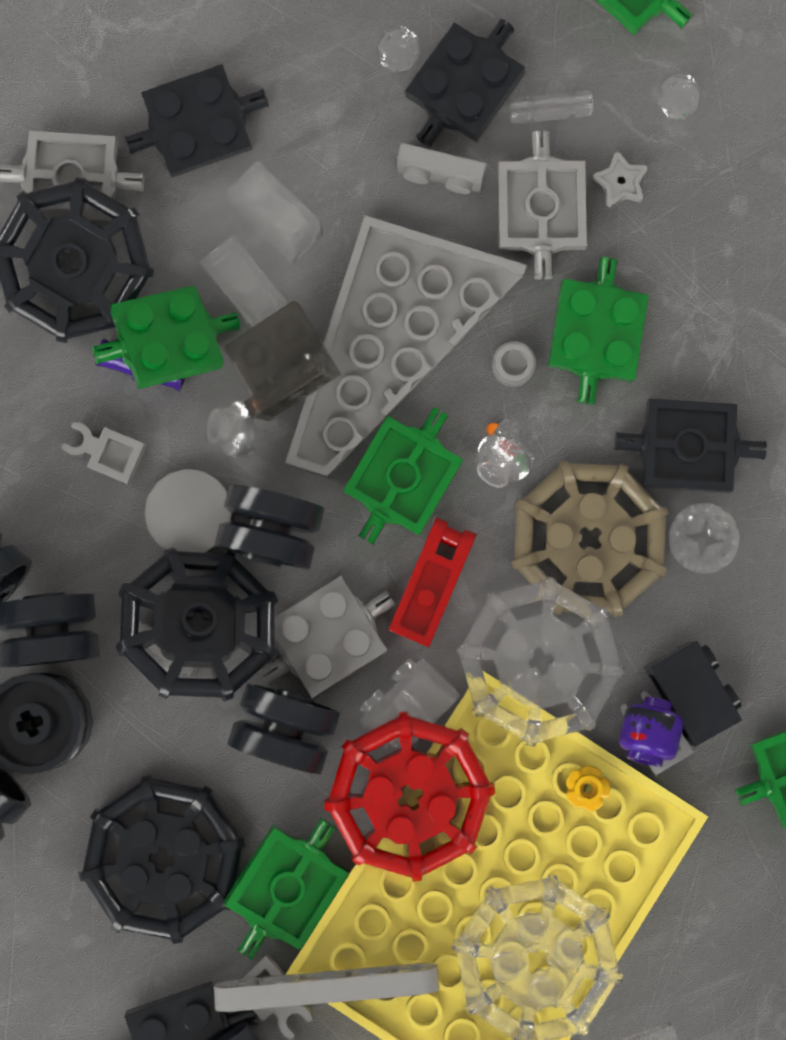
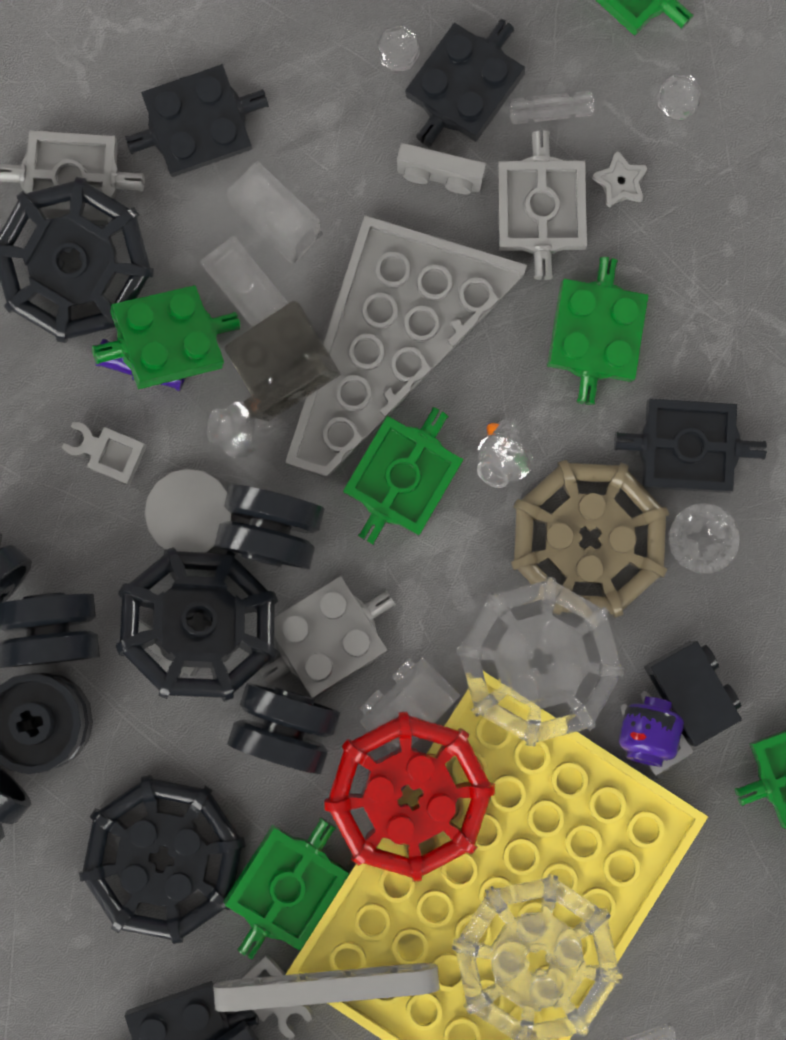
red plate [388,517,477,648] -> none
light grey tile [492,341,536,387] -> none
yellow plate [566,766,610,811] -> none

